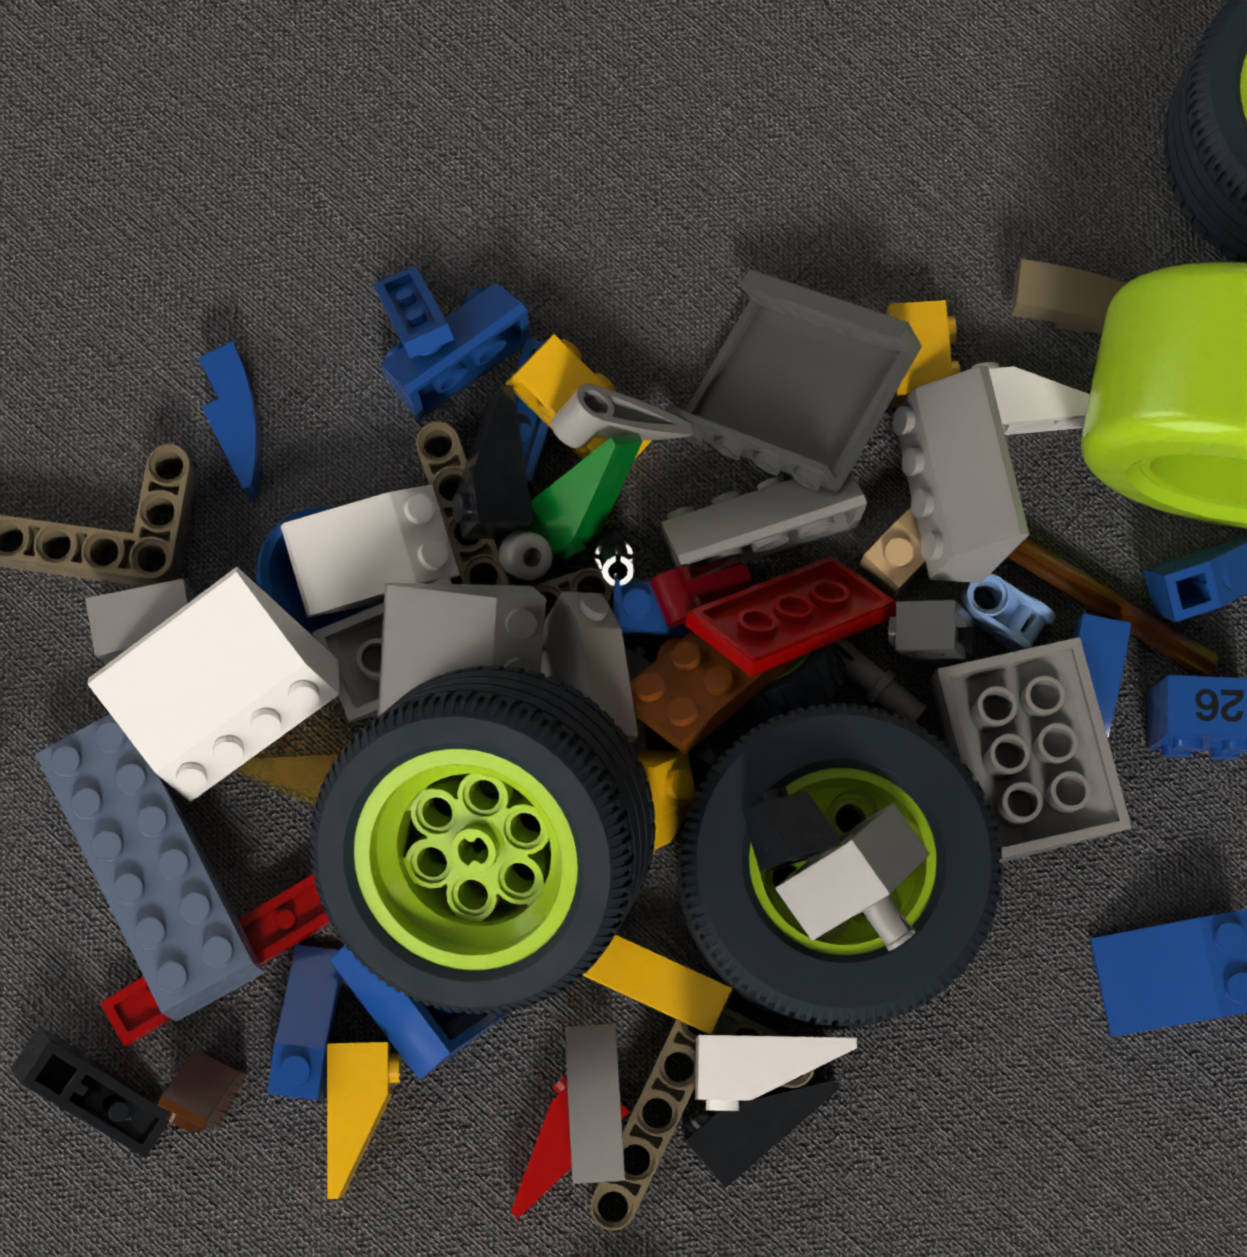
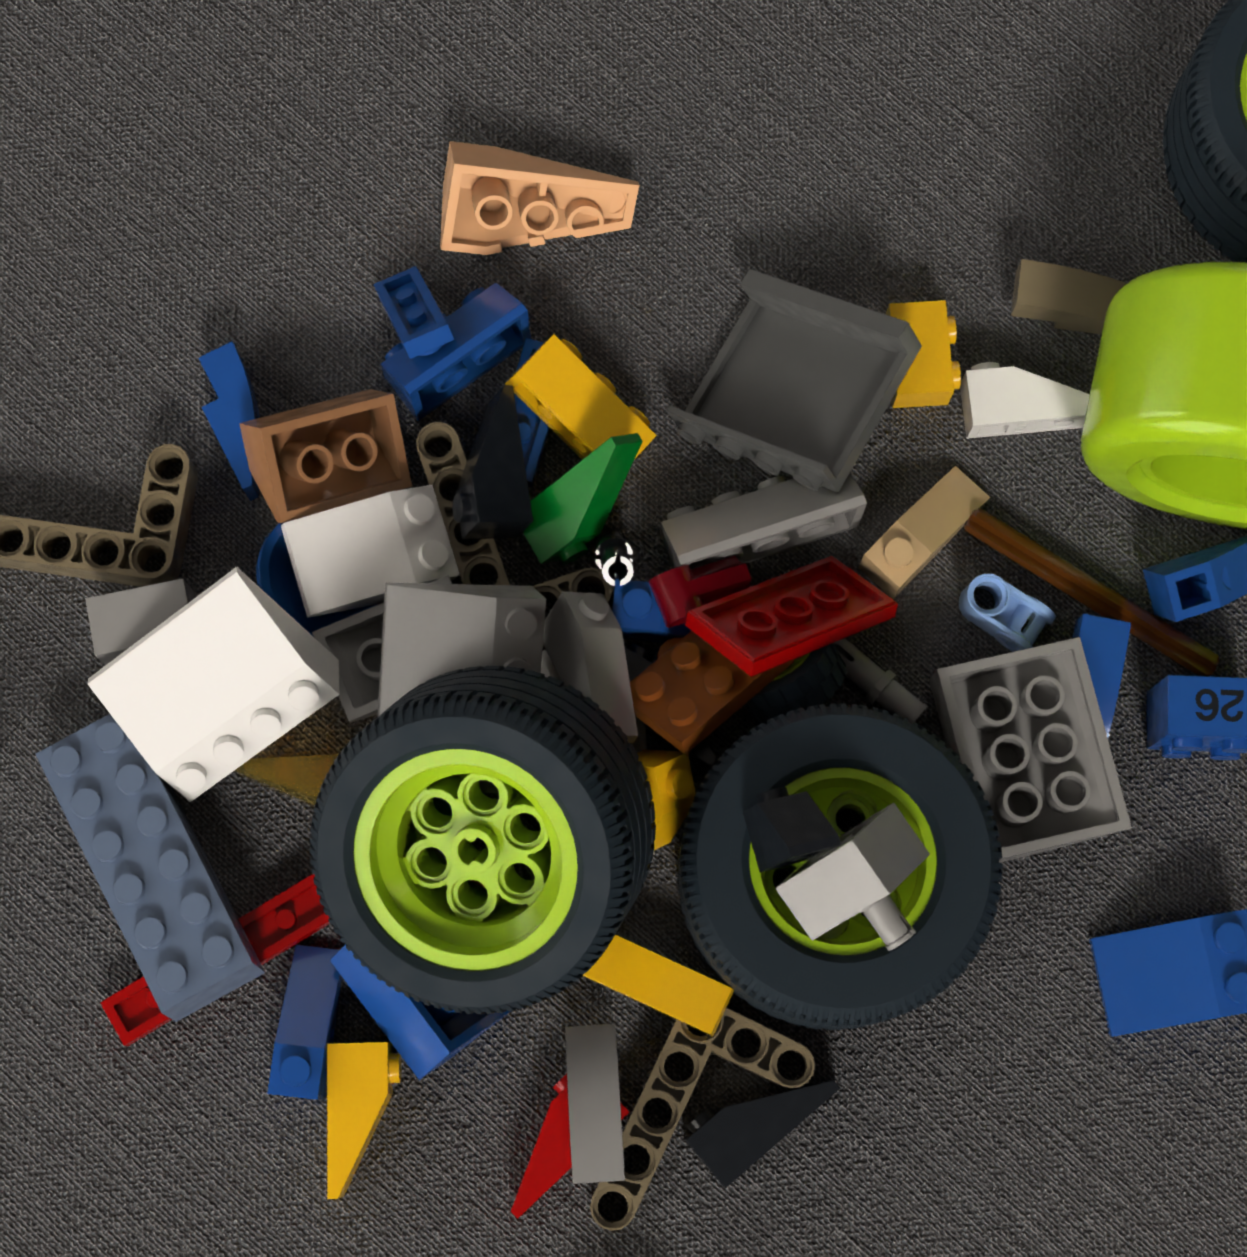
black slope [10,1026,170,1158] -> none
reddish brown slope [157,1050,247,1133] -> none
light grey piece [499,530,553,581] -> none
light grey piece [552,384,693,449] -> none
white slope [695,1035,857,1111] -> none
dark grey brick [888,600,975,669] -> none
light grey slope [893,366,1030,583] -> none
none -> medium nougat slope [239,389,412,523]
none -> light nougat wedge [440,141,639,255]

